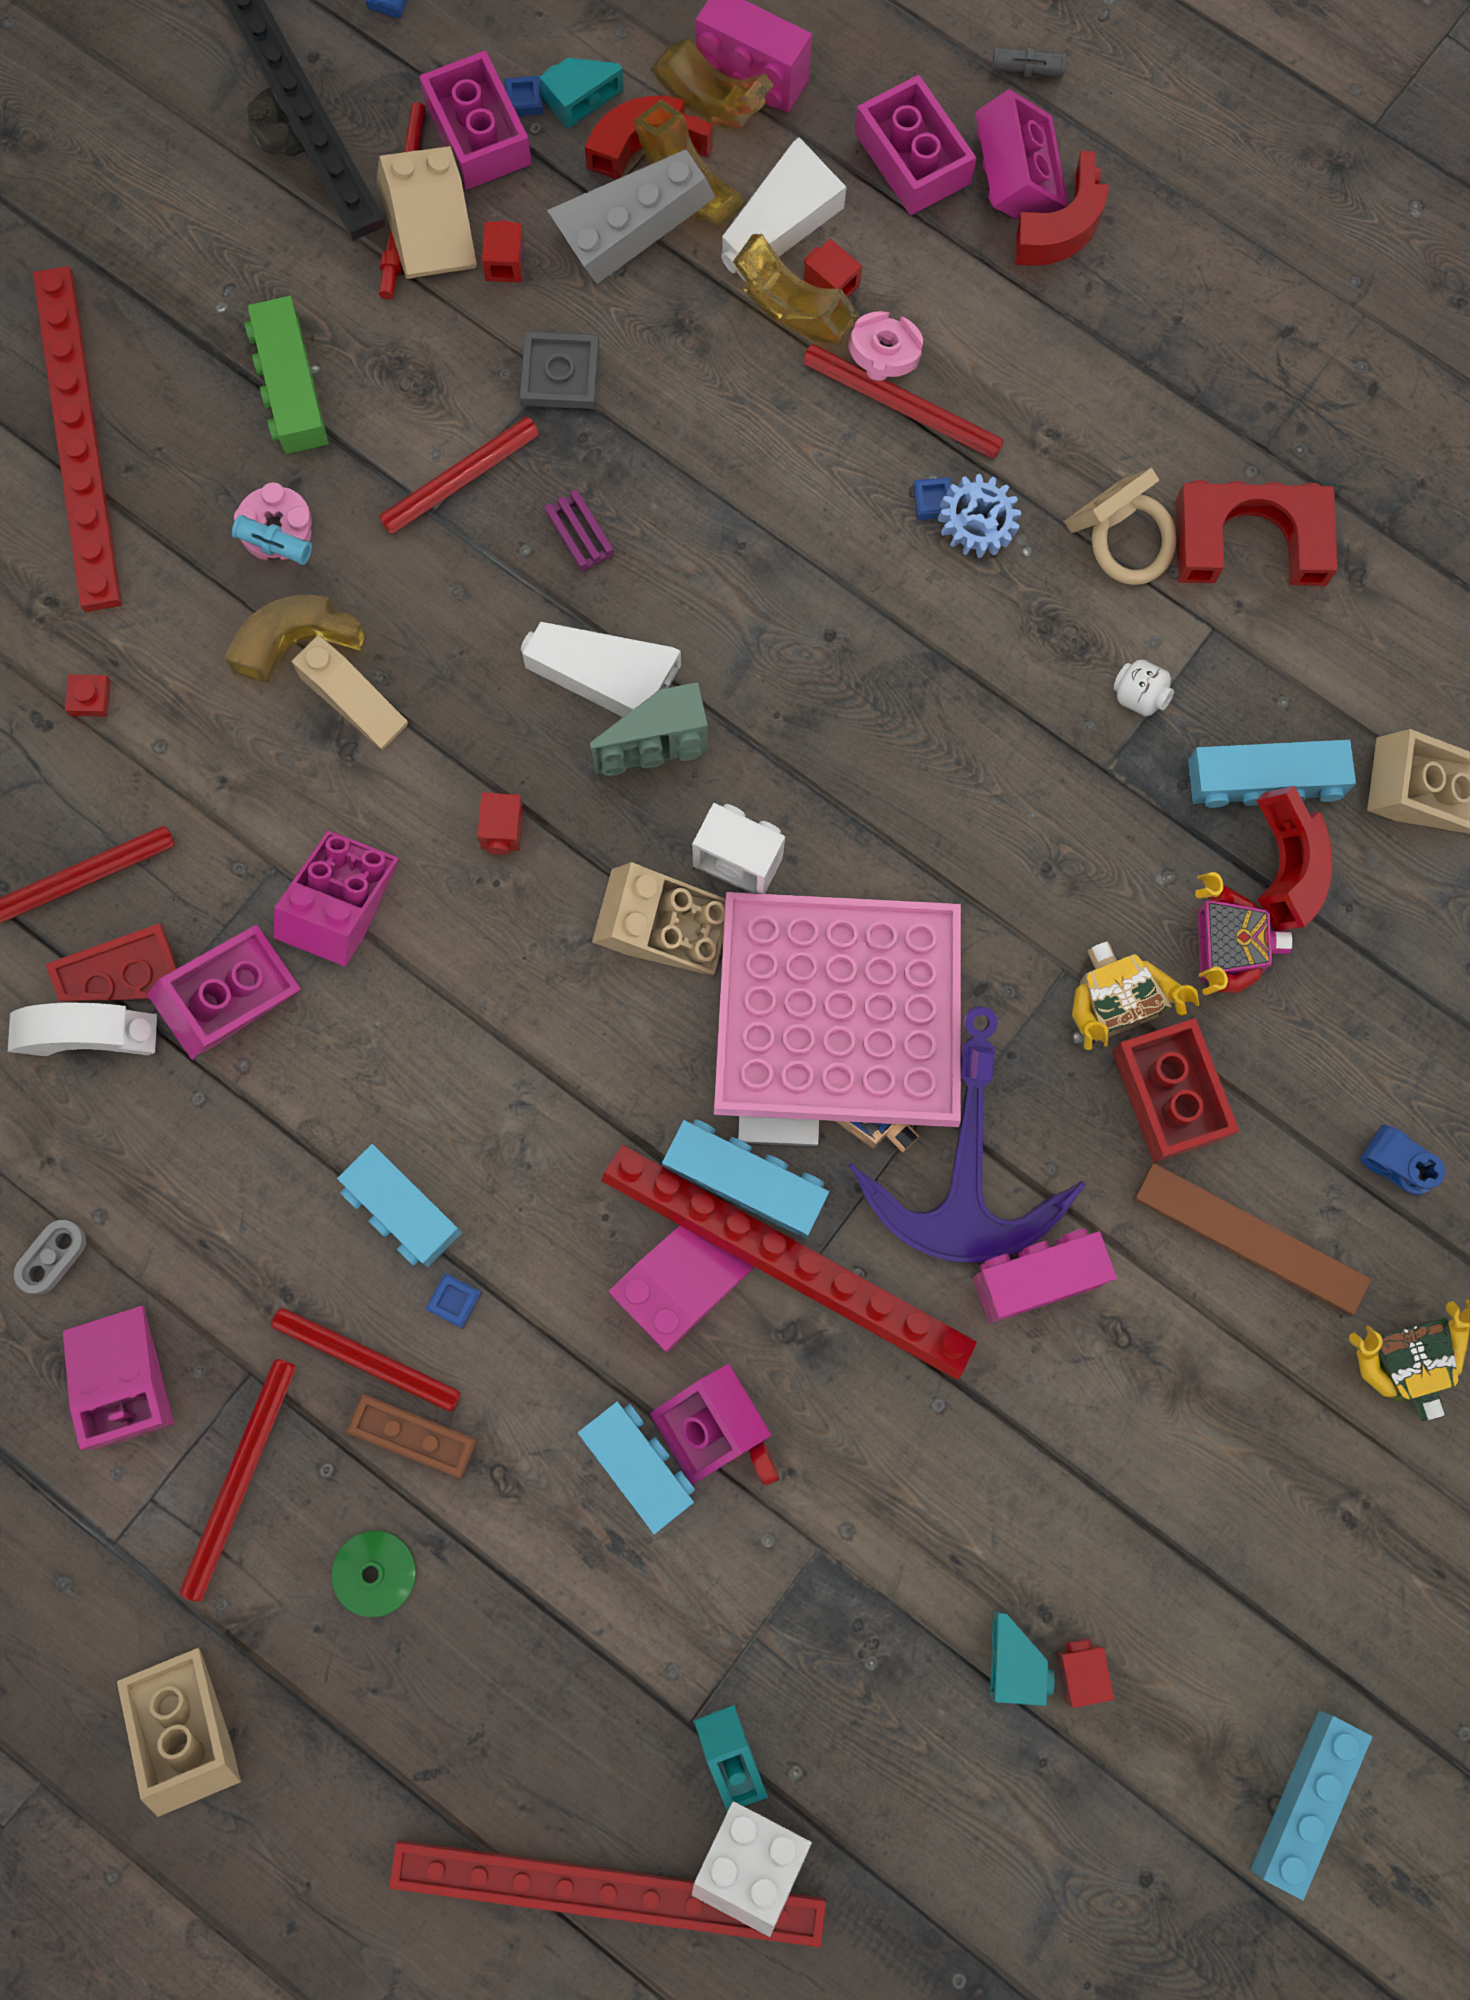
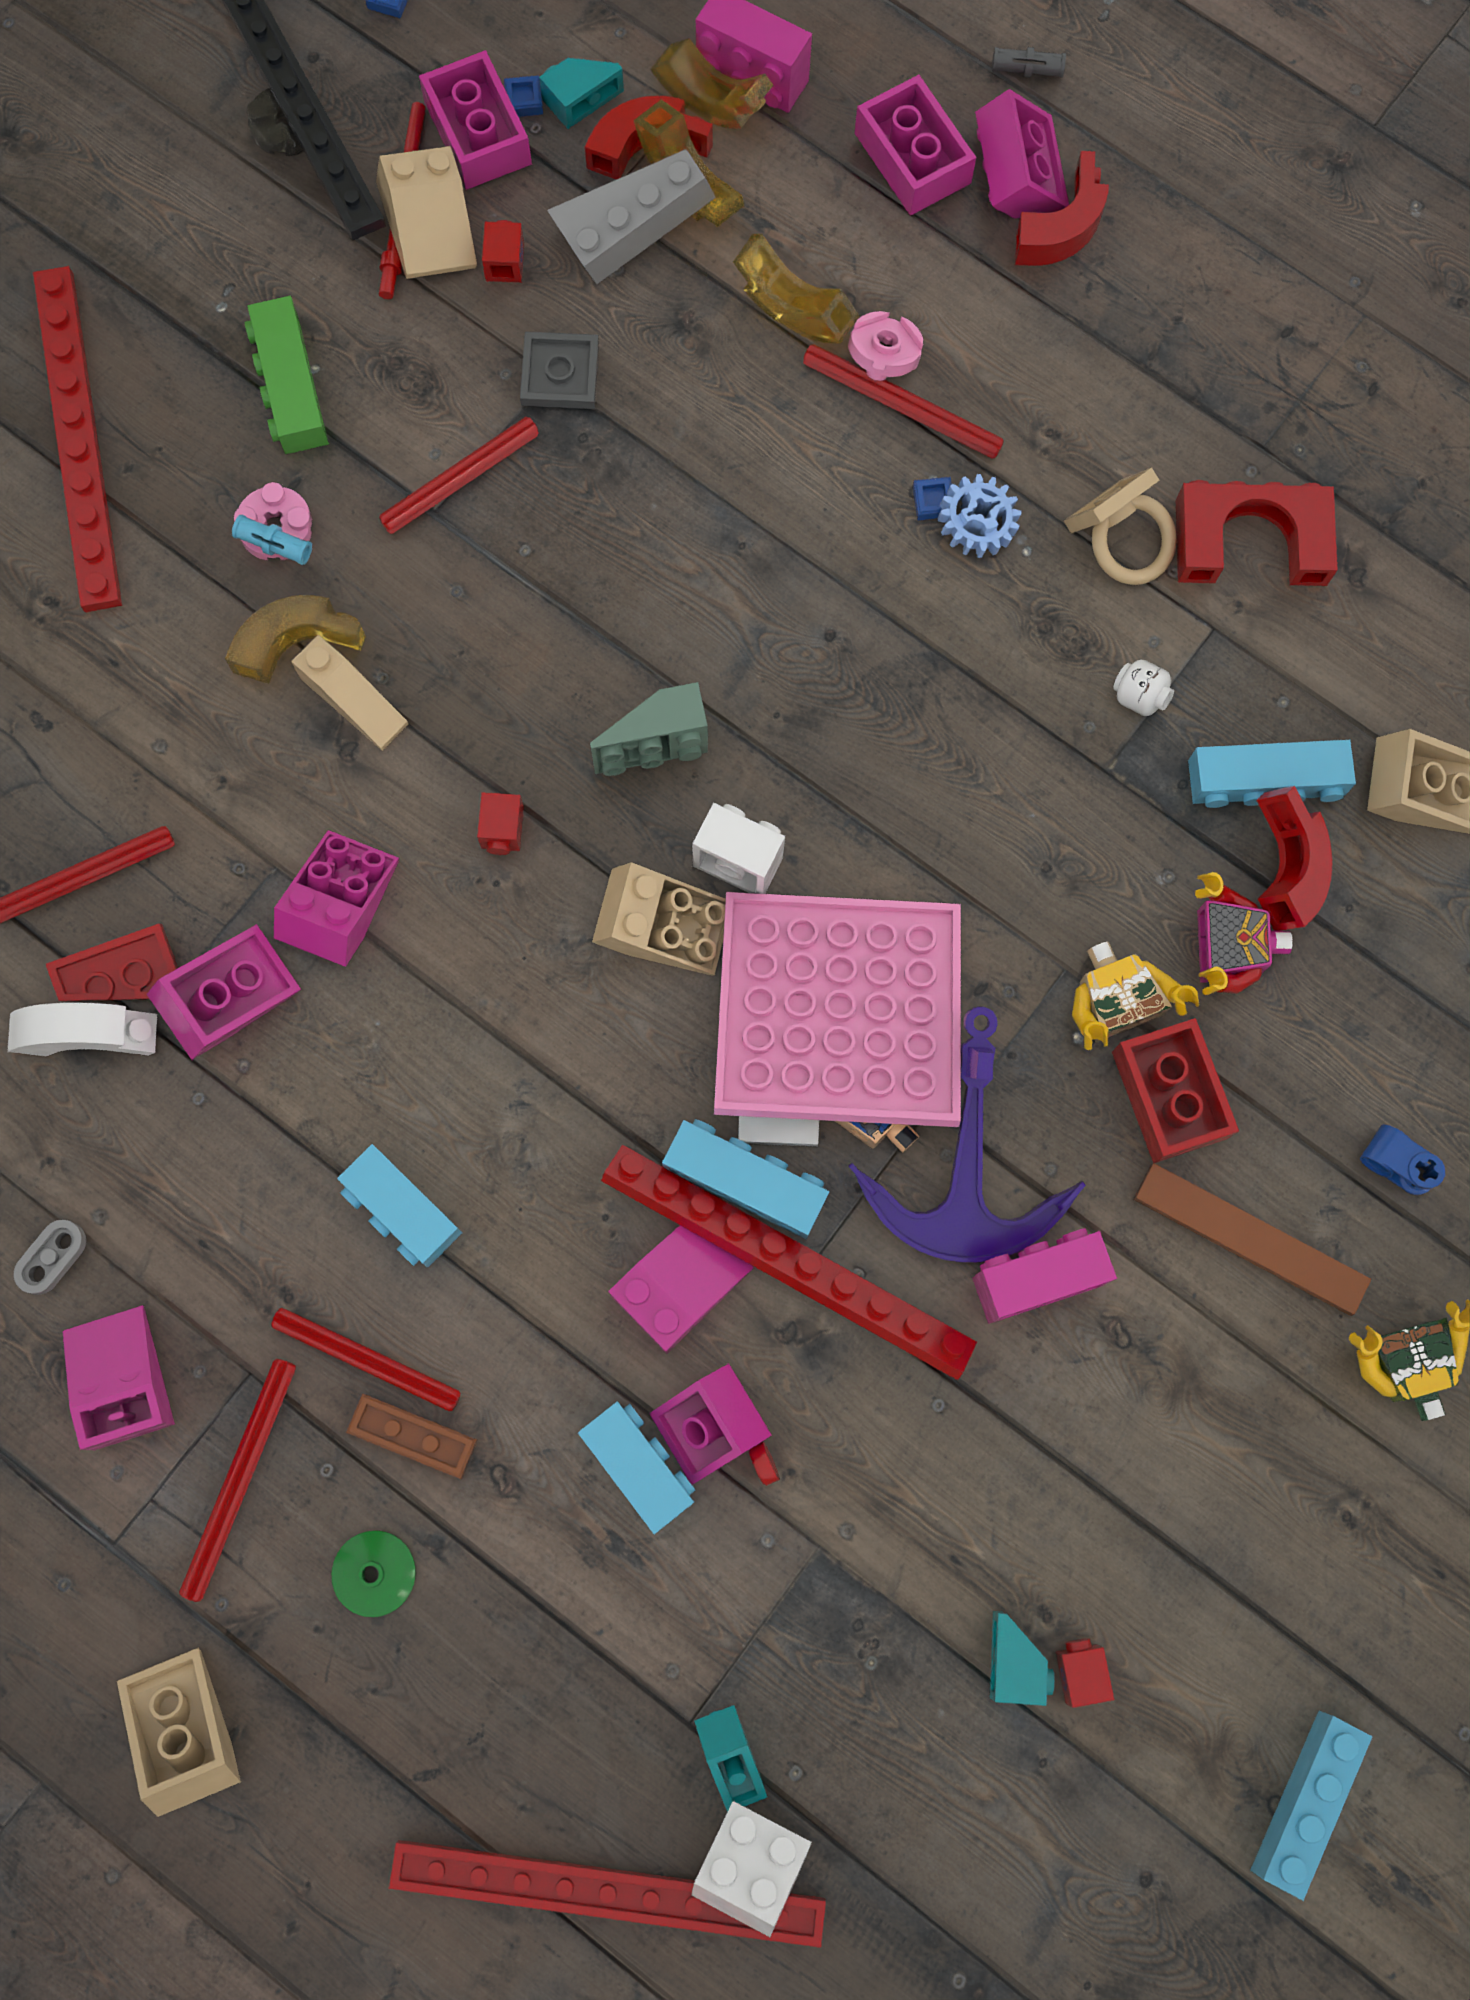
red plate [65,674,111,717] -> none
blue tile [425,1273,482,1329] -> none
white slope [521,622,681,717] -> none
magenta tile [544,489,614,572] -> none
white slope [721,138,846,282] -> none
red brick [804,239,862,309] -> none

